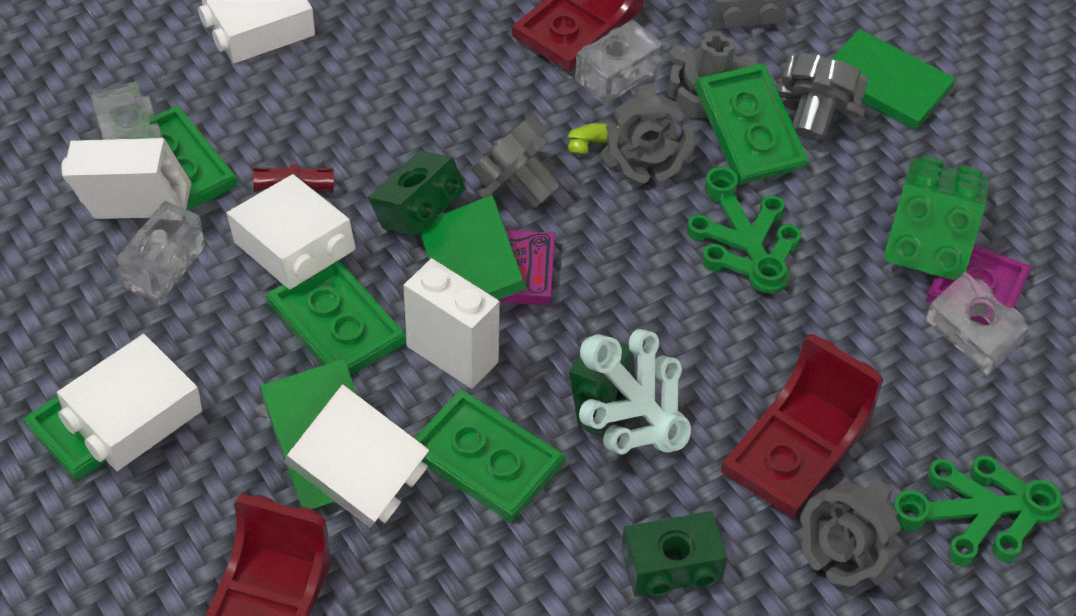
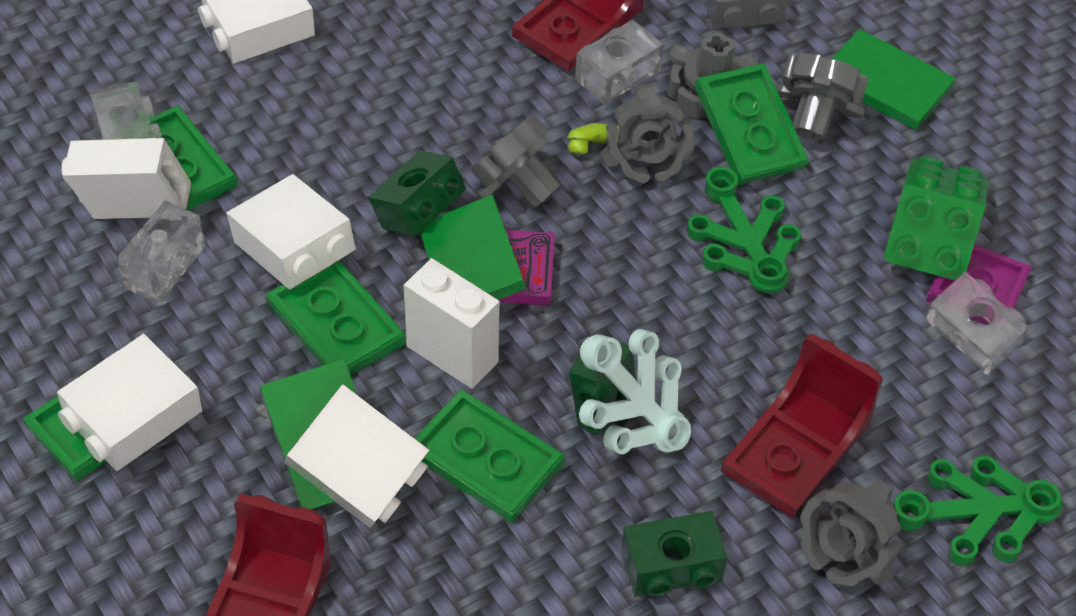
dark red pin [253,164,334,193] -> none

